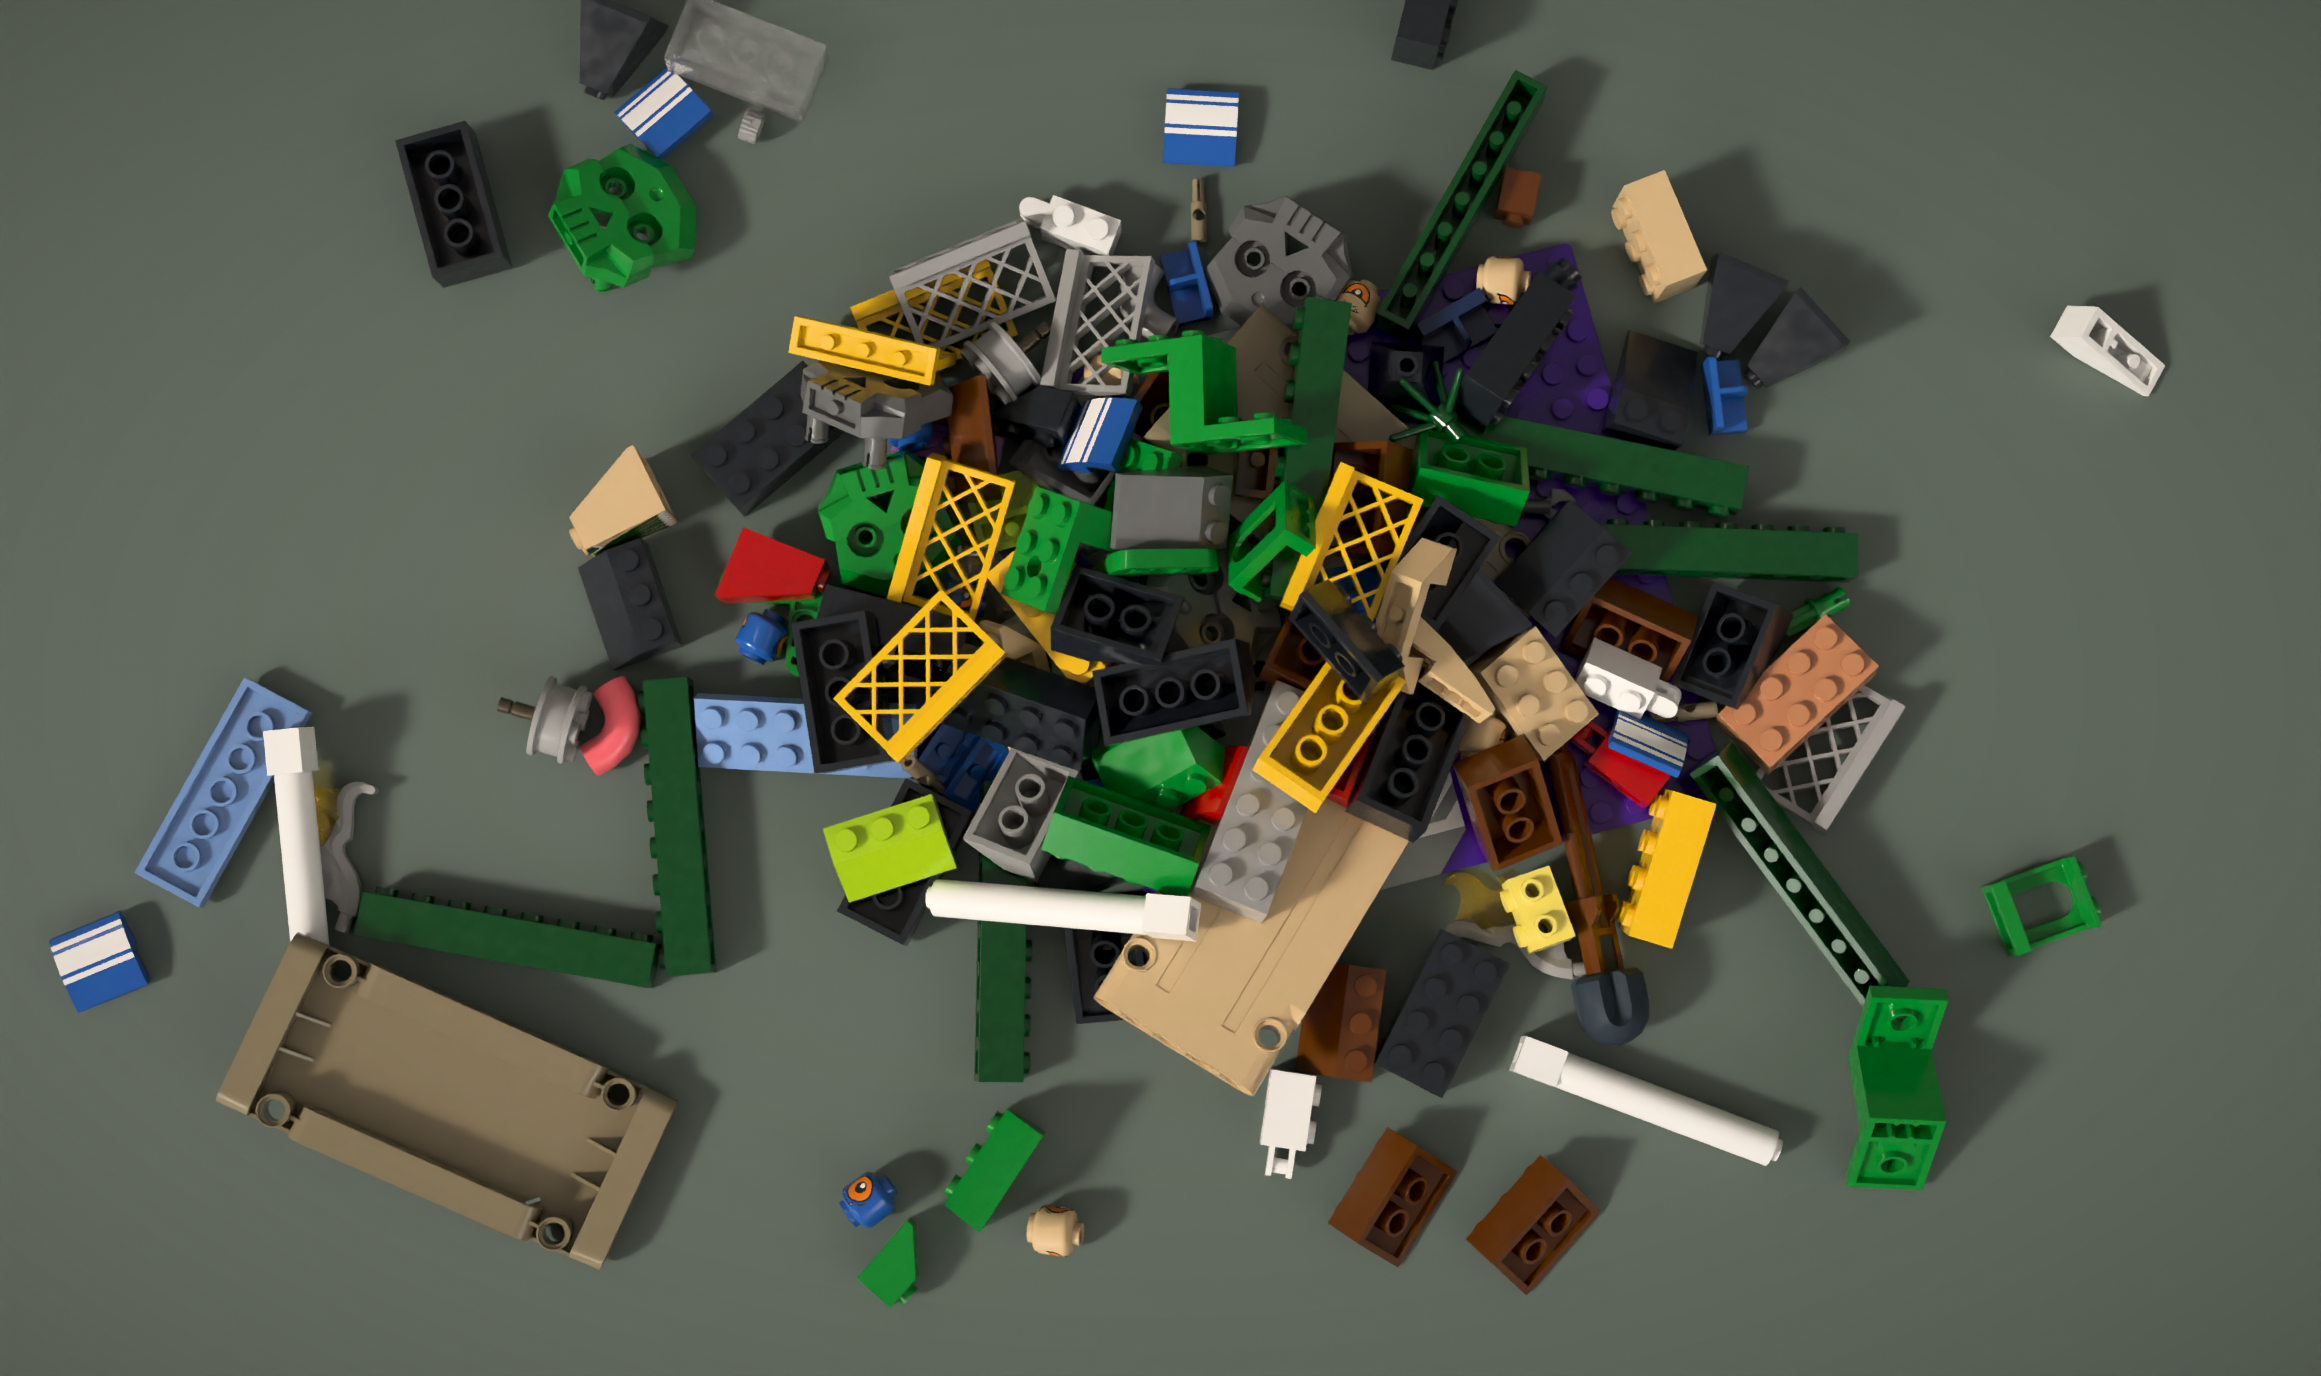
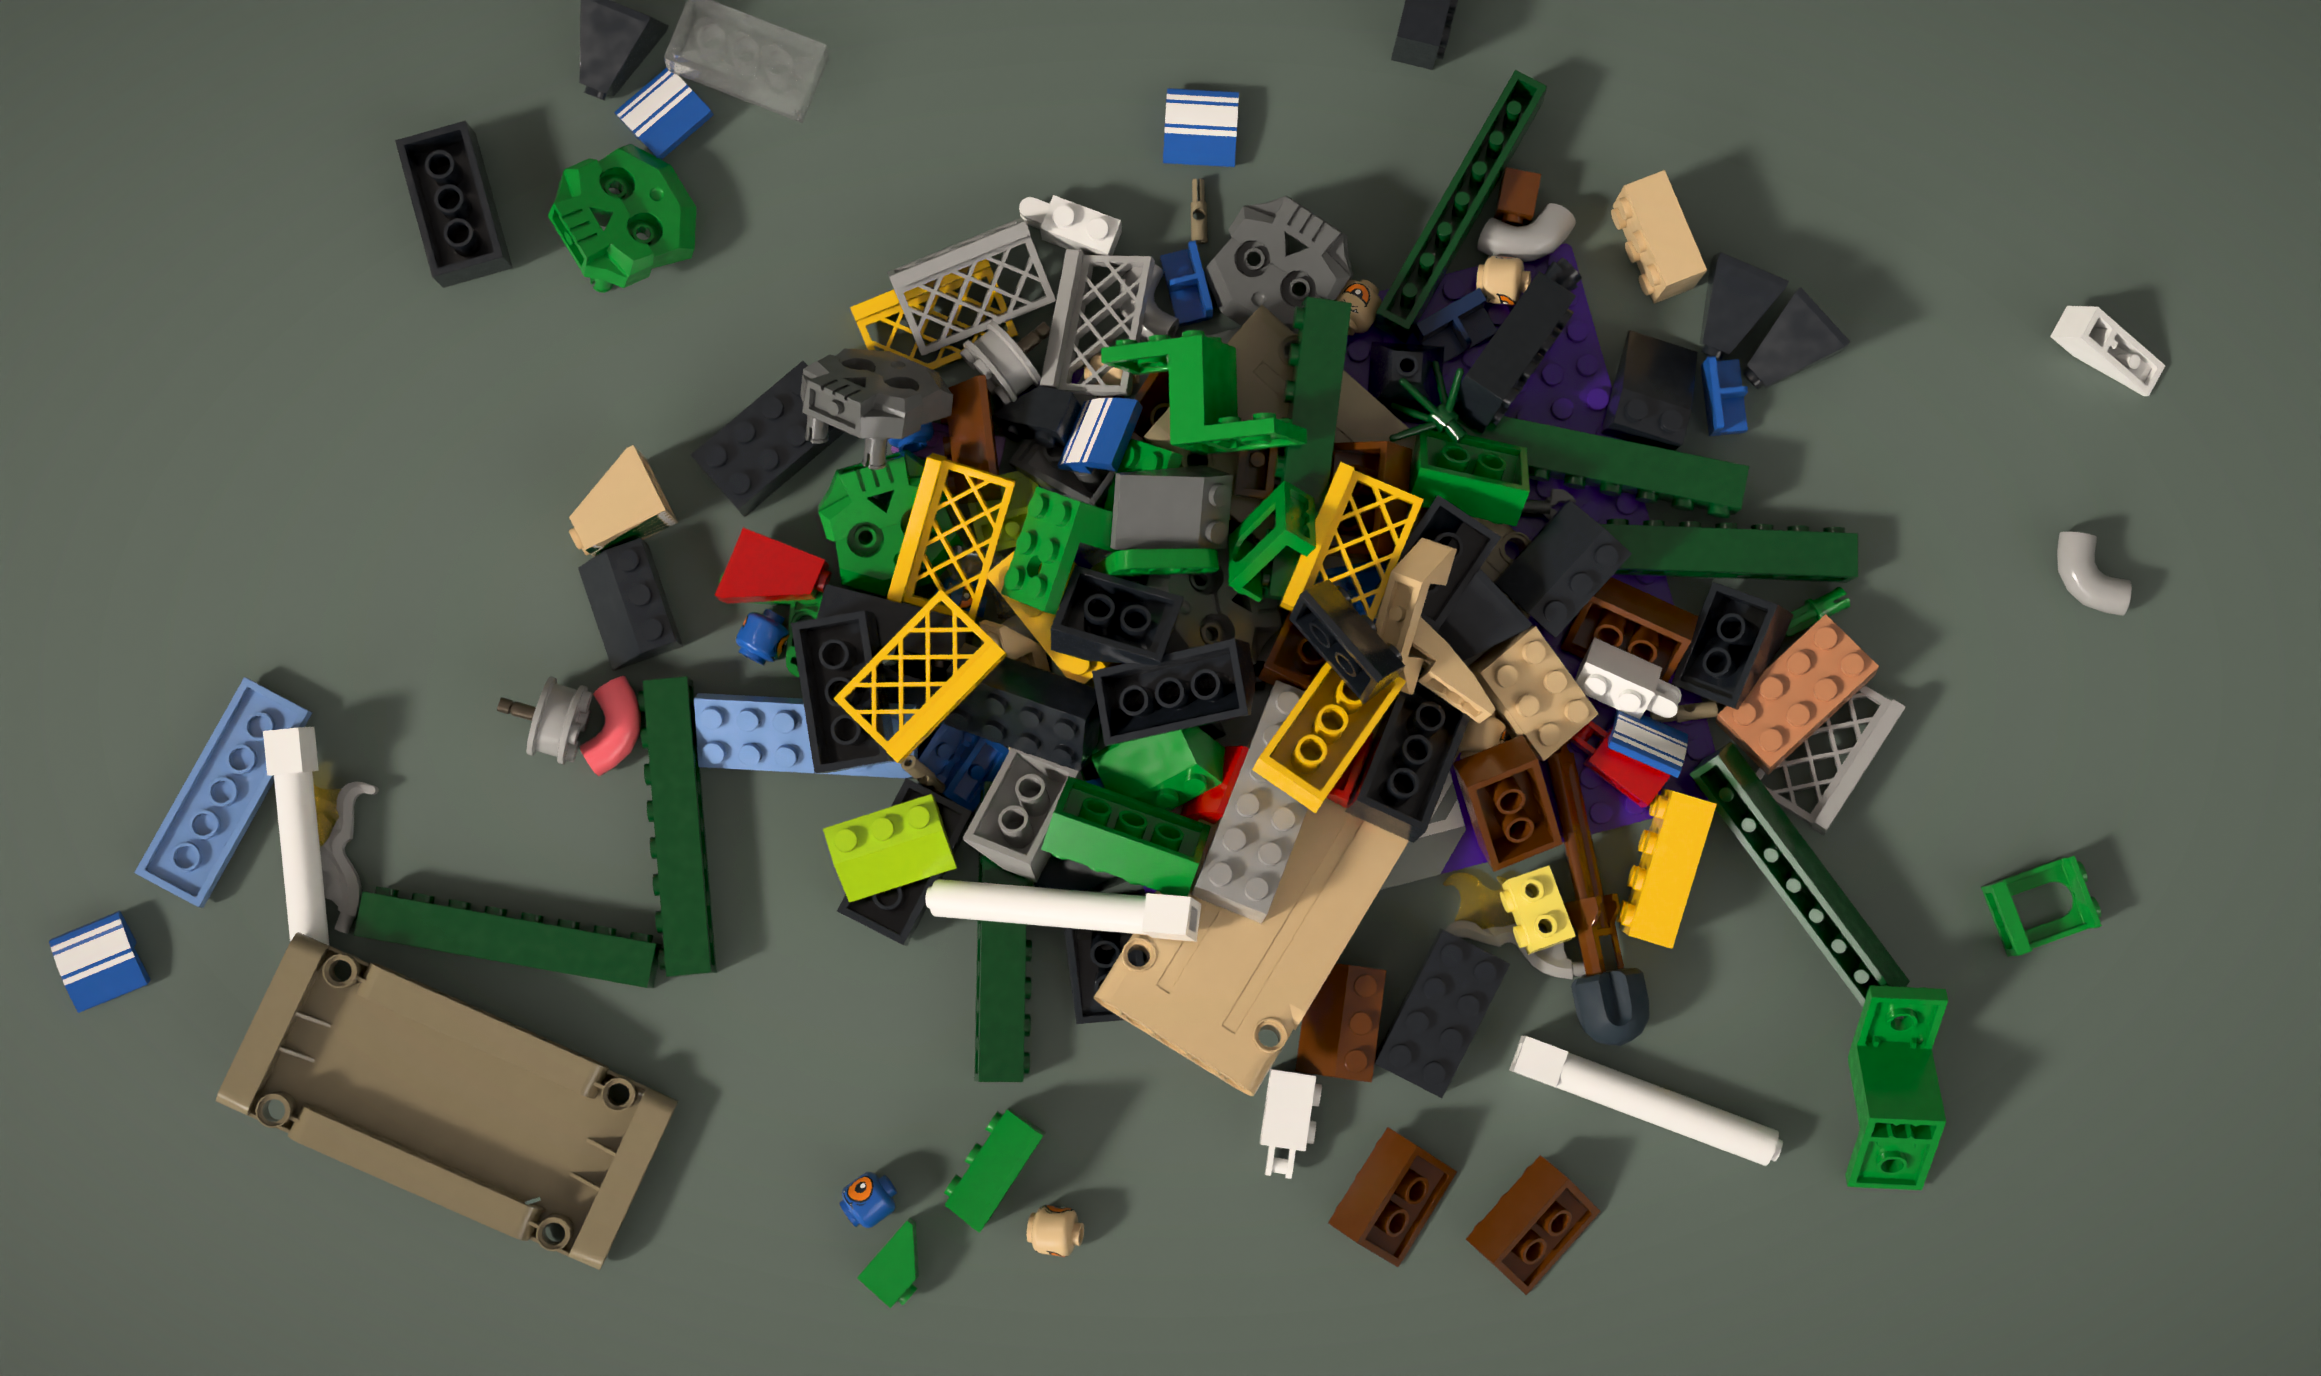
light grey axle [738,108,765,144] -> none
yellow fence [788,315,957,386] -> none
none -> light grey cylinder [1477,203,1576,262]
none -> light grey cylinder [2057,532,2132,616]

